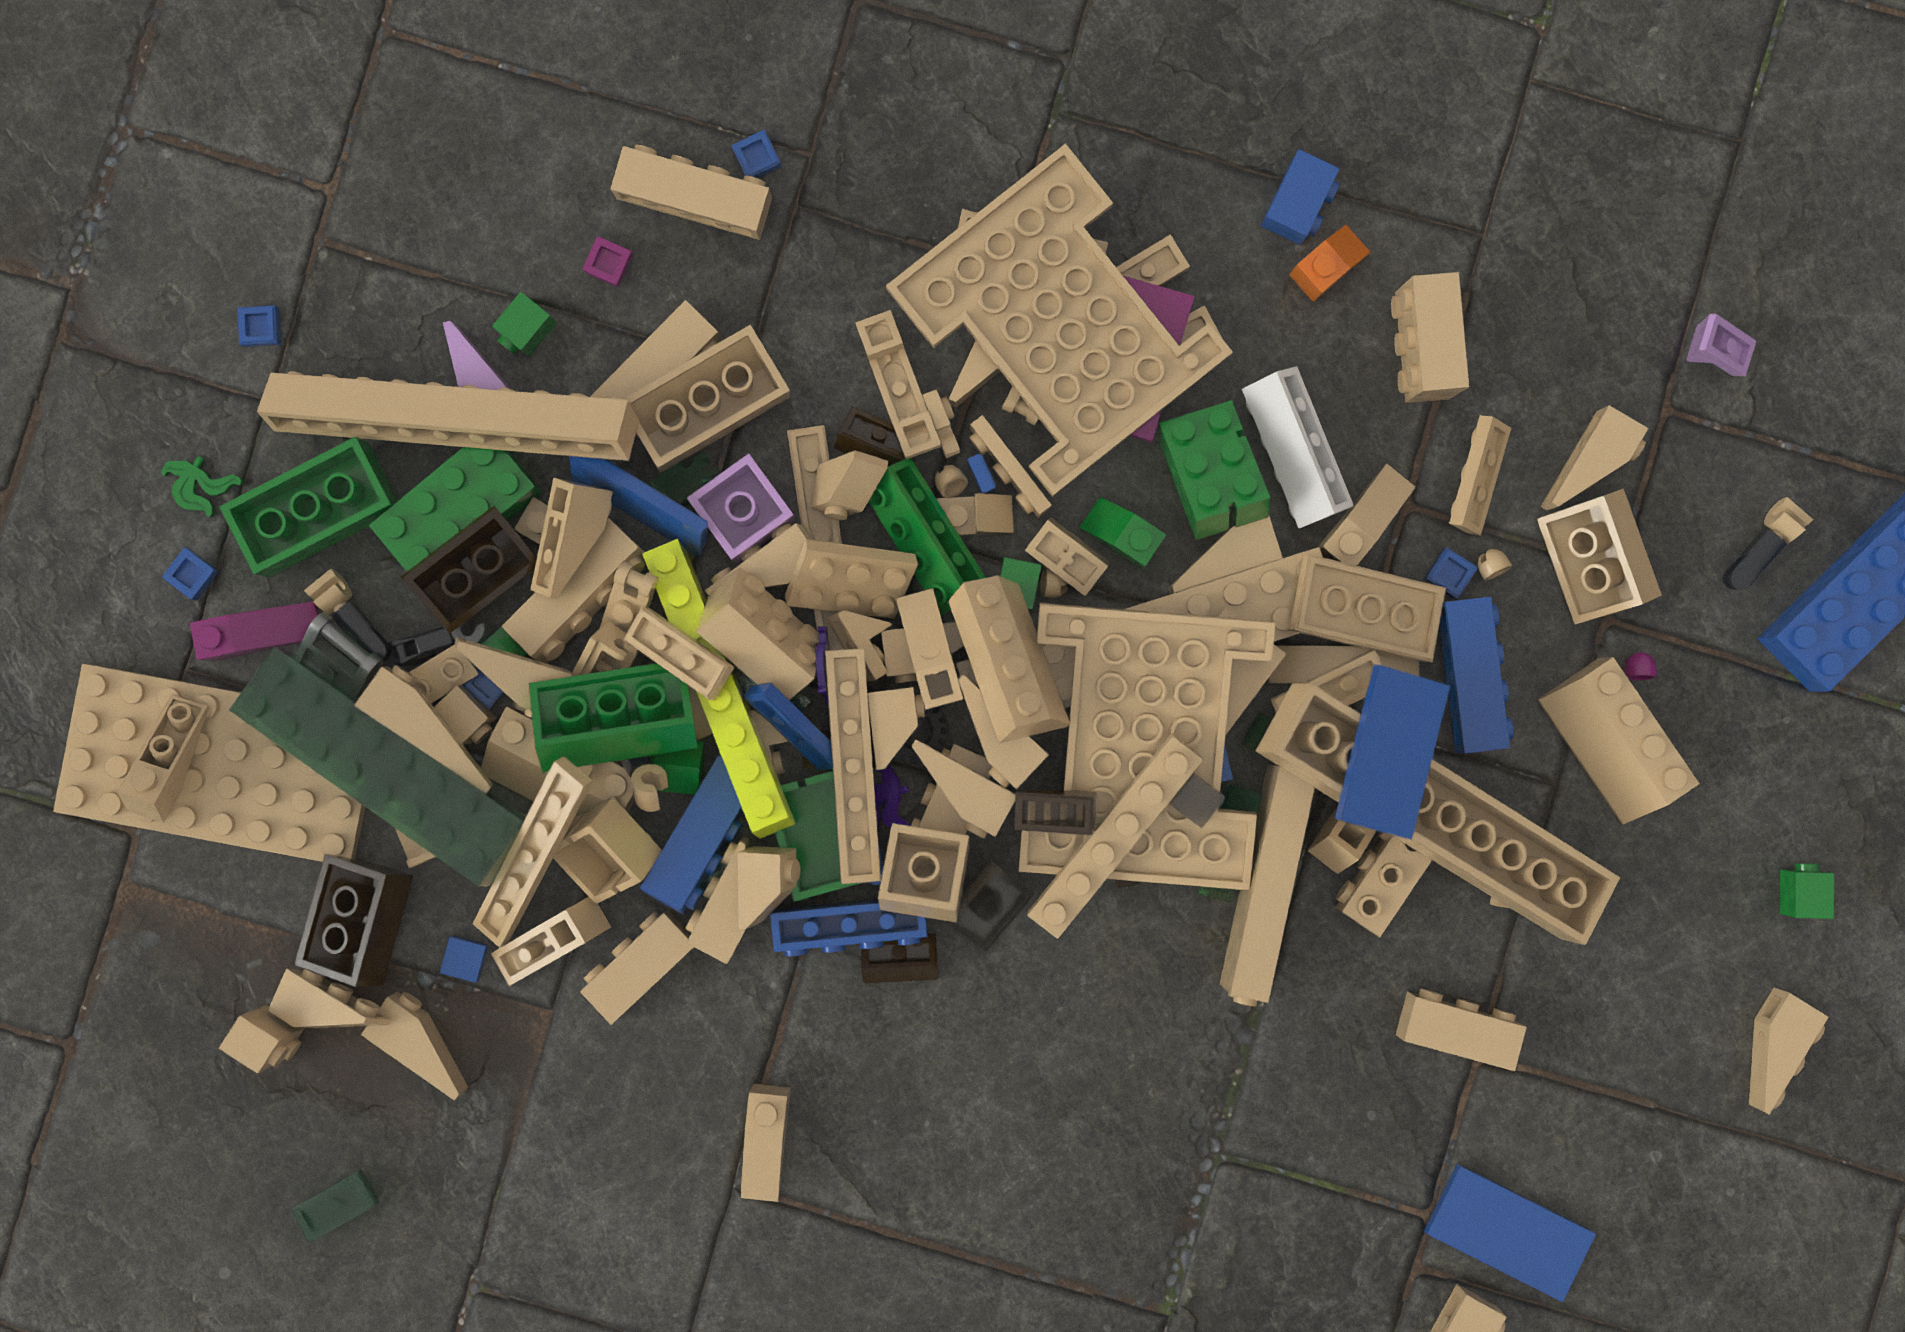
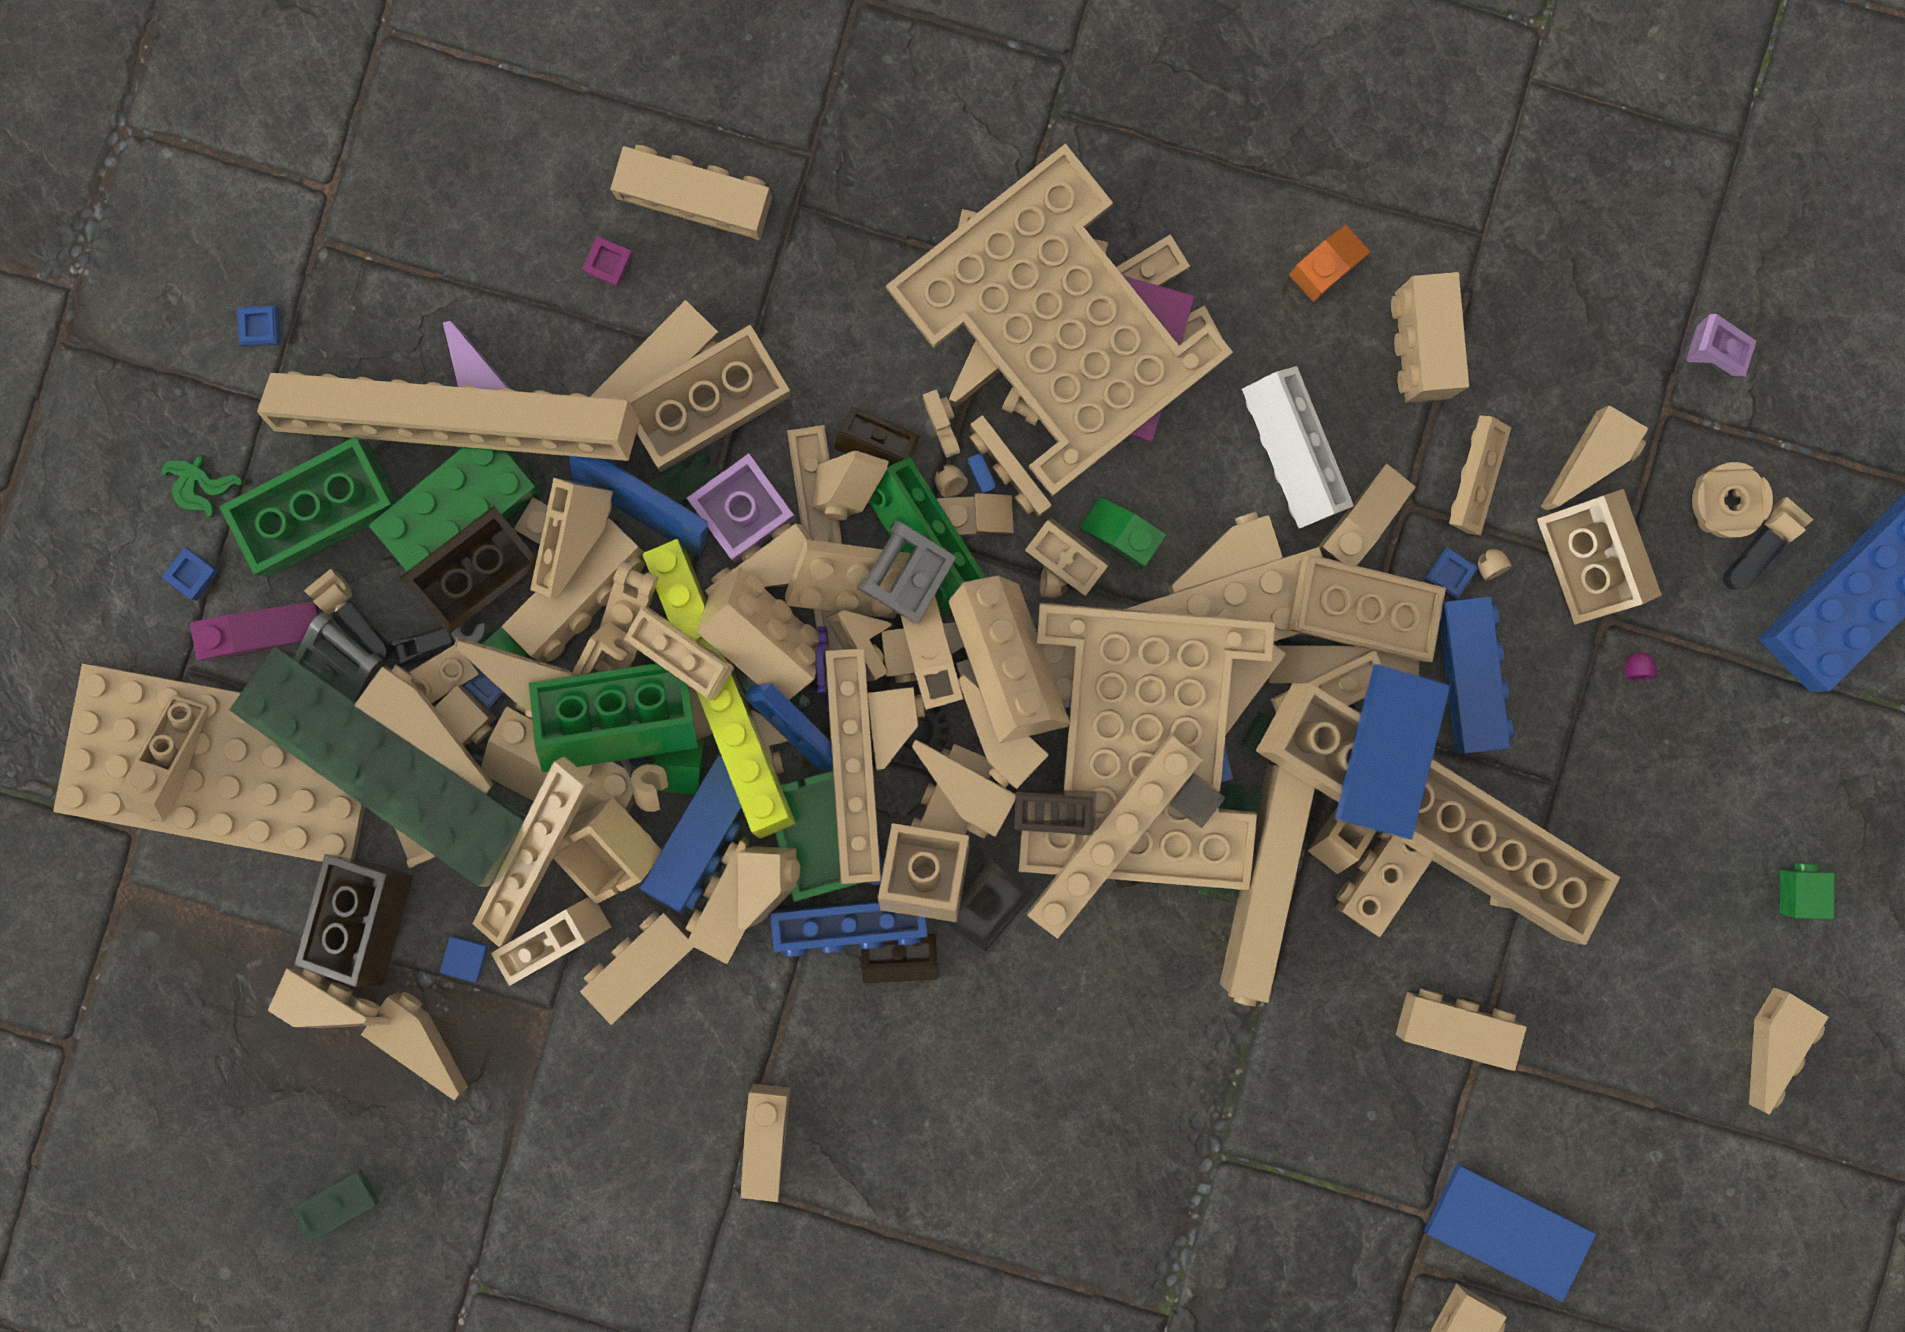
tan brick [219,1004,304,1074] -> none
green brick [492,292,557,357] -> none
blue tile [731,129,782,178] -> none
tan slope [855,310,942,459] -> none
dark purple piece [874,765,912,828] -> none
green brick [1000,557,1041,611] -> none
green piece [1159,400,1270,540] -> none
blue brick [1260,149,1340,245] -> none
tan slope [1537,657,1699,824] -> none
none -> flat silver plate [856,521,956,624]
none -> tan plate [1692,462,1773,539]

